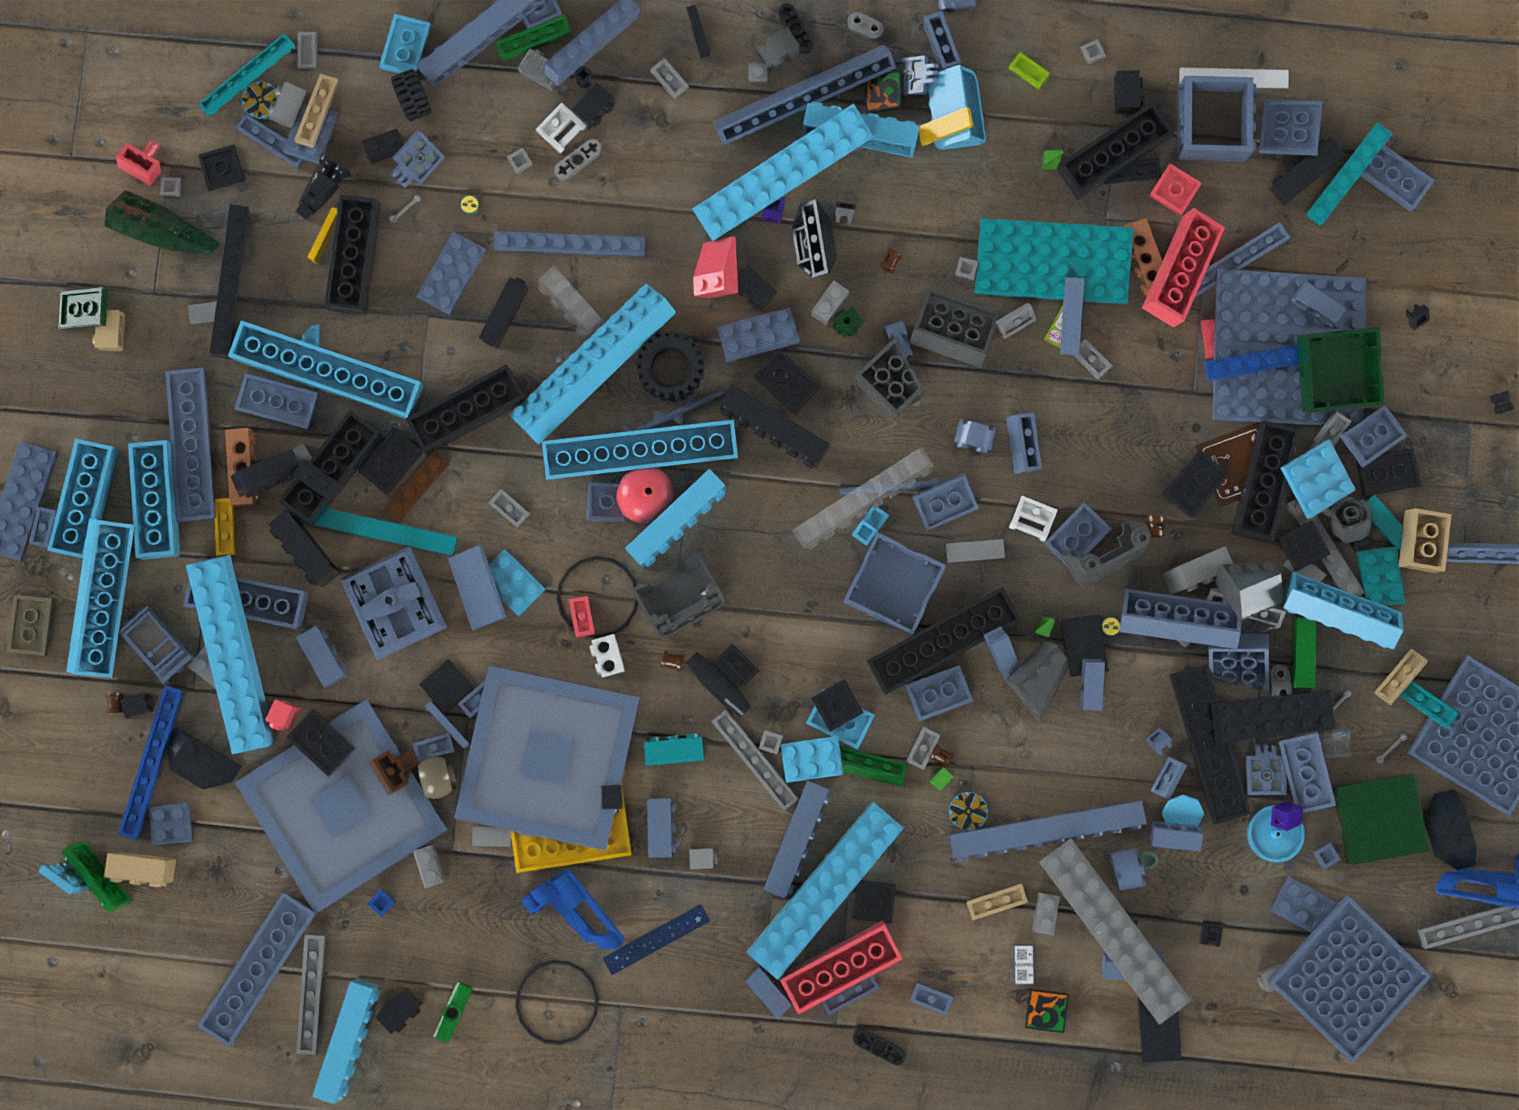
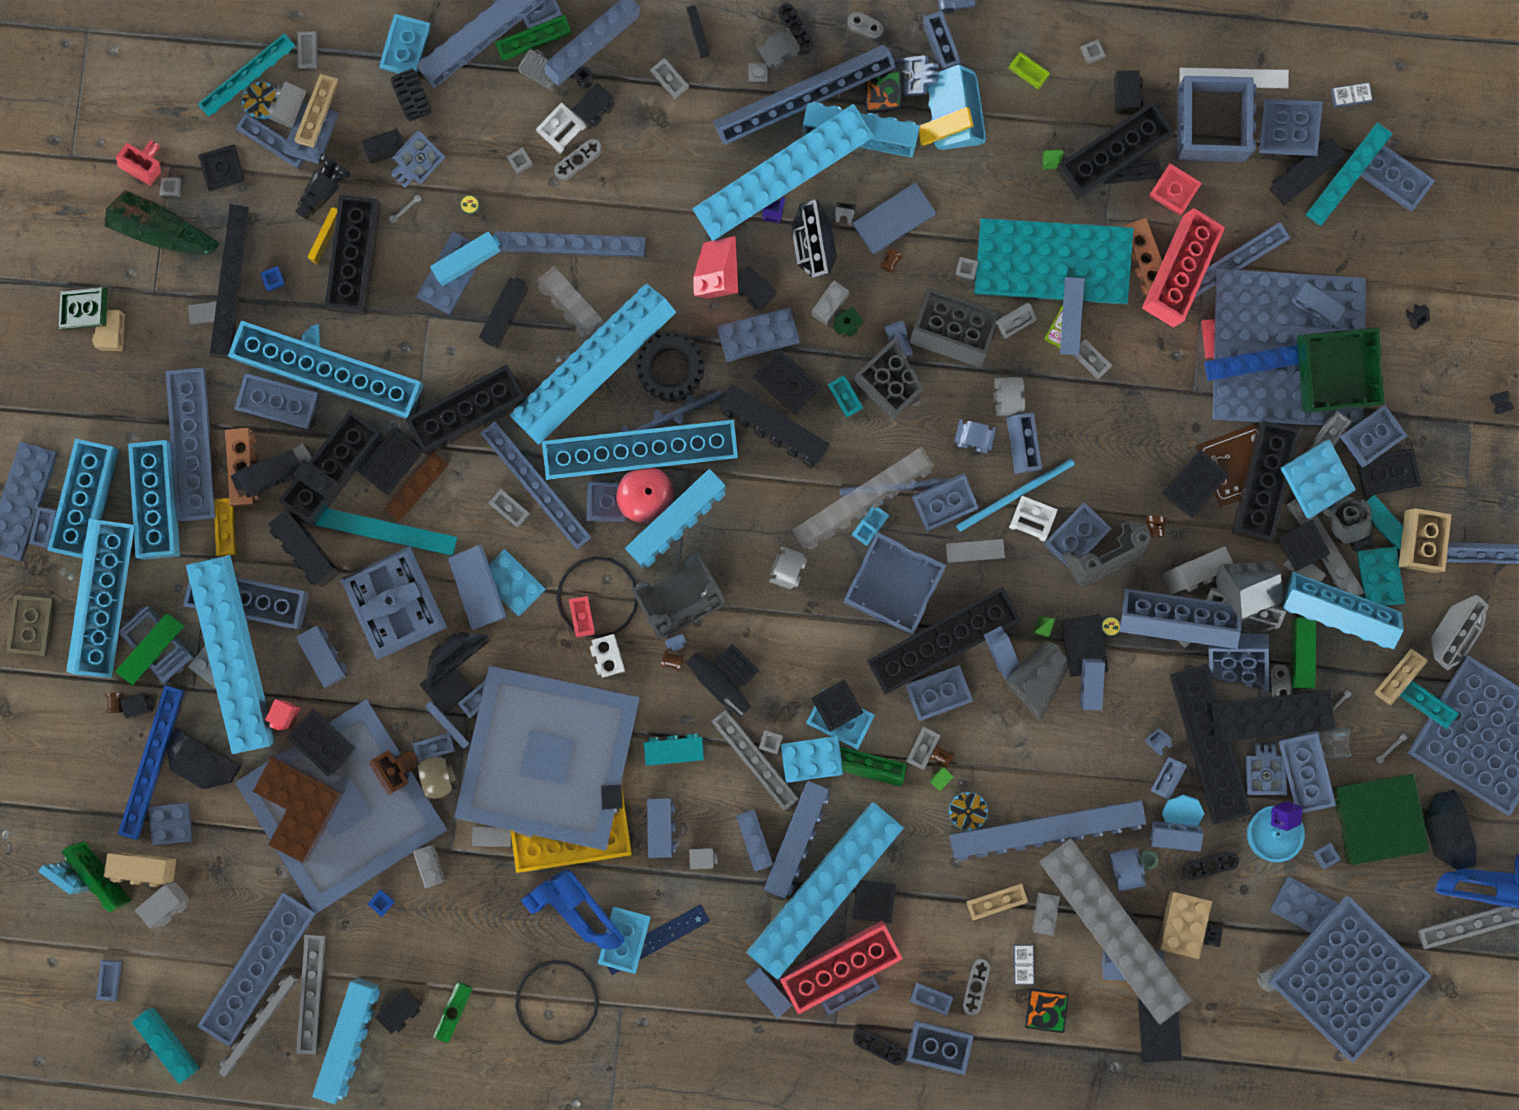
none -> sand blue tile [96,959,122,1001]
none -> green slope [115,613,185,685]
none -> teal brick [131,1007,201,1084]
none -> light grey brick [135,882,190,928]
none -> light grey plate [219,973,299,1077]
none -> reddish brown piece [252,757,344,863]
none -> blue plate [260,266,286,292]
none -> black wedge [426,632,491,689]
none -> medium azure brick [430,231,501,287]
none -> sand blue plate [480,421,592,550]
none -> medium azure plate [598,906,651,974]
none -> sand blue plate [665,634,687,652]
none -> sand blue brick [736,809,773,871]
none -> light grey brick [769,546,807,590]
none -> teal plate [828,375,863,418]
none -> sand blue tile [852,182,936,255]
none -> sand blue brick [906,1019,974,1075]
none -> medium azure piece [956,458,1075,532]
none -> light grey beam [962,958,990,1015]
none -> light grey brick [993,377,1025,416]
none -> tan brick [1157,891,1212,959]
none -> black beam [1182,852,1239,880]
none -> tile [1331,82,1373,108]
none -> light grey wedge [1431,595,1489,670]

